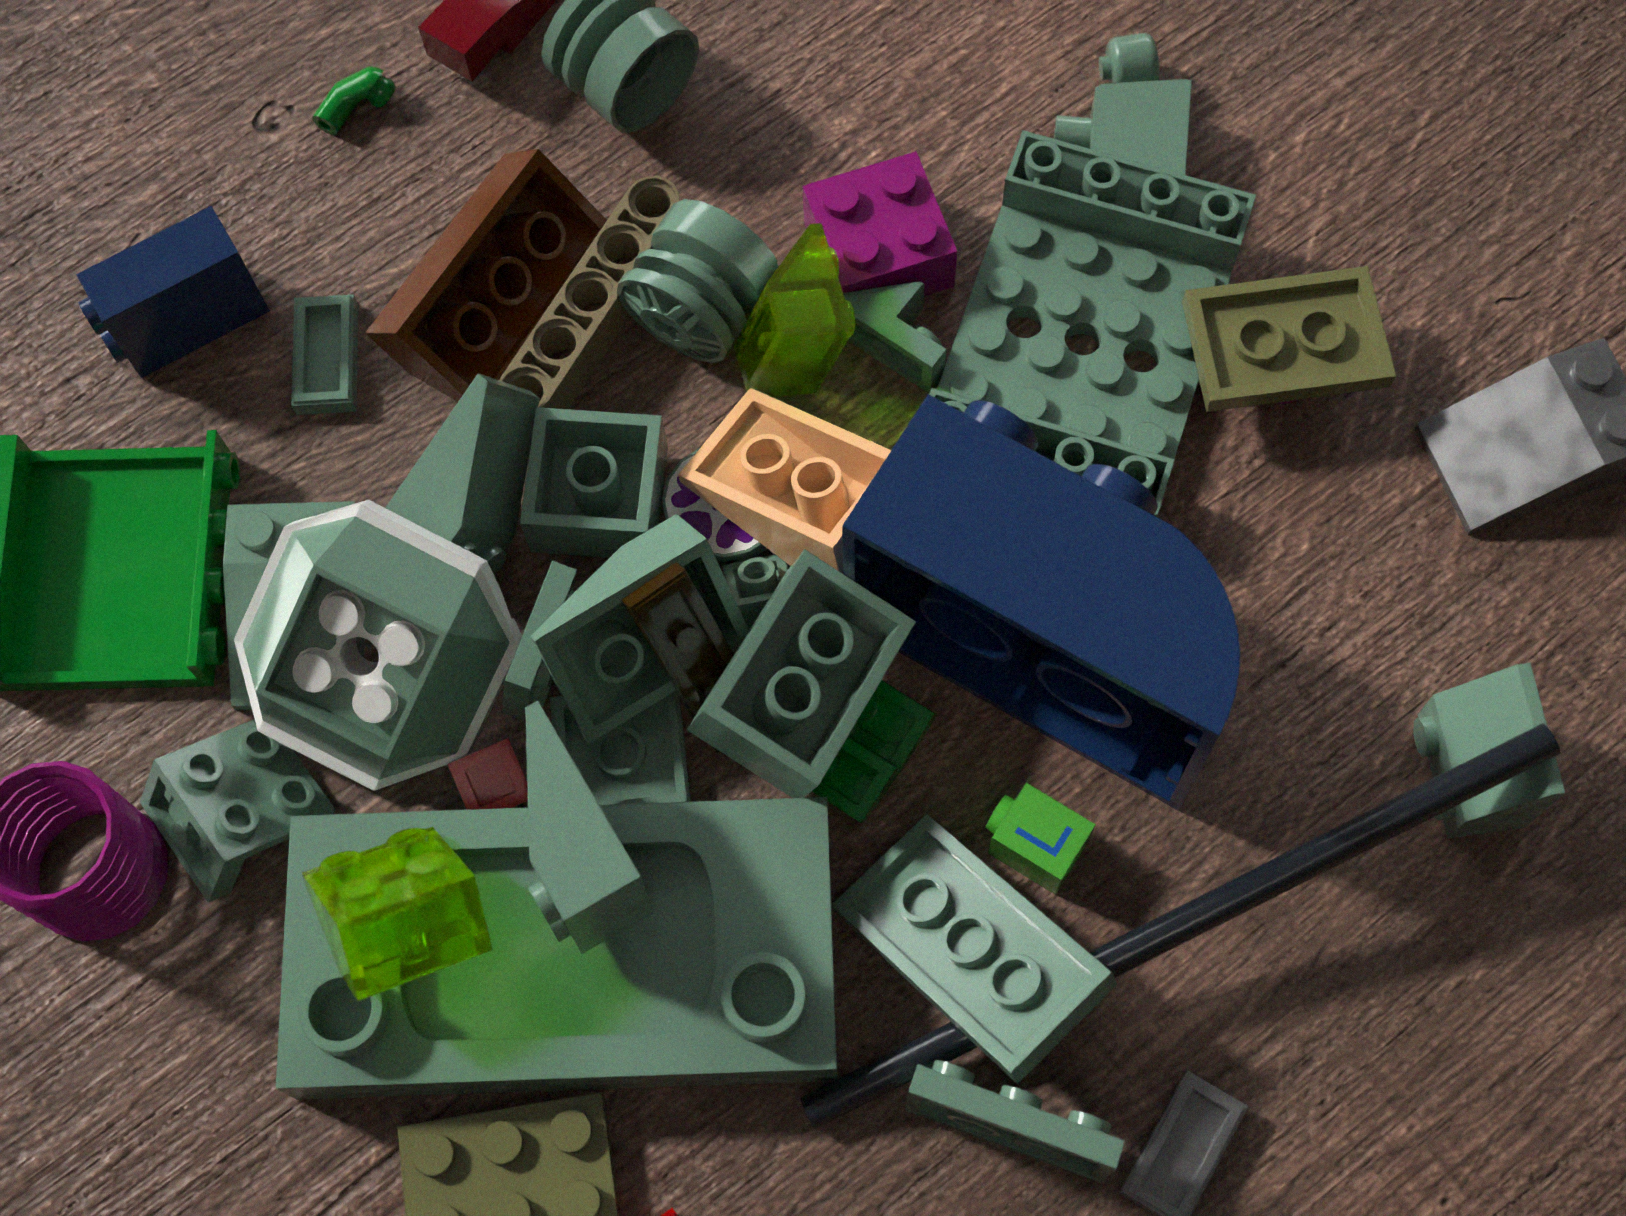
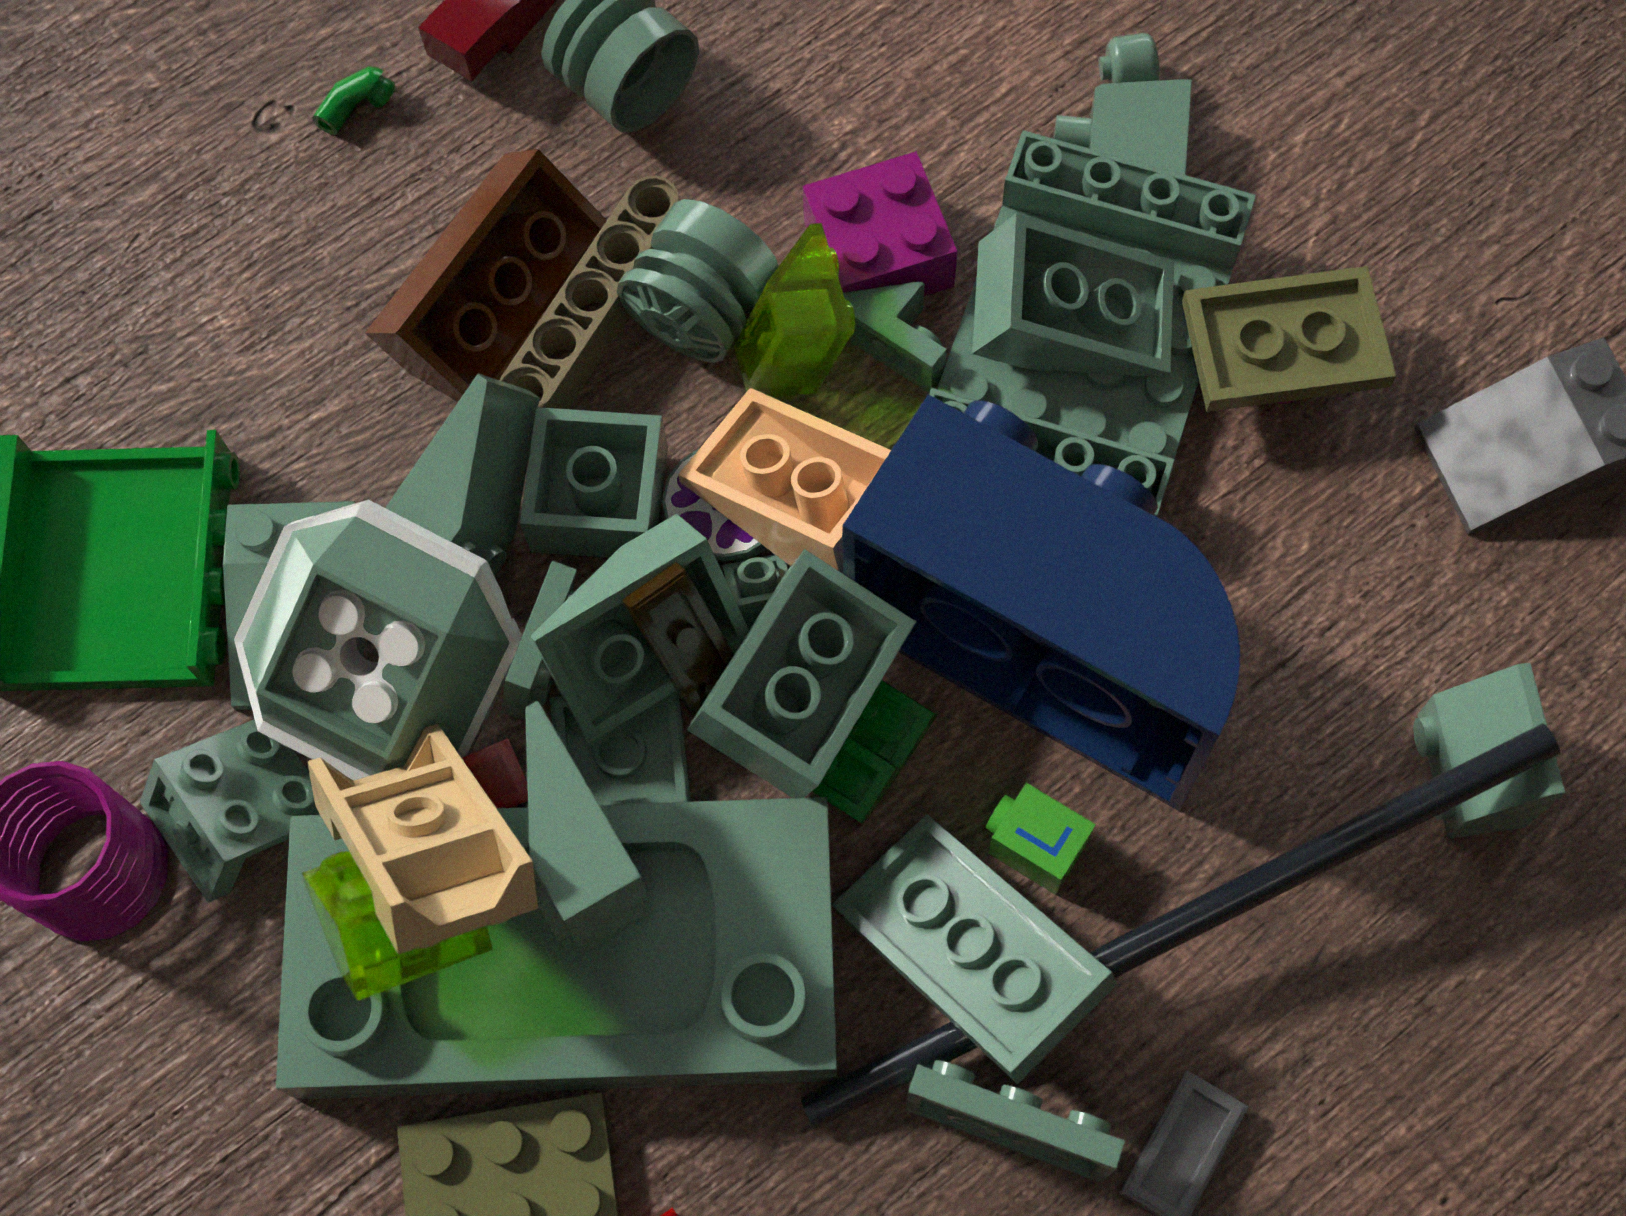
dark blue brick [76,206,270,378] -> none
sand green tile [291,294,358,415] -> none
none -> tan piece [307,724,538,954]
none -> sand green slope [972,213,1174,378]

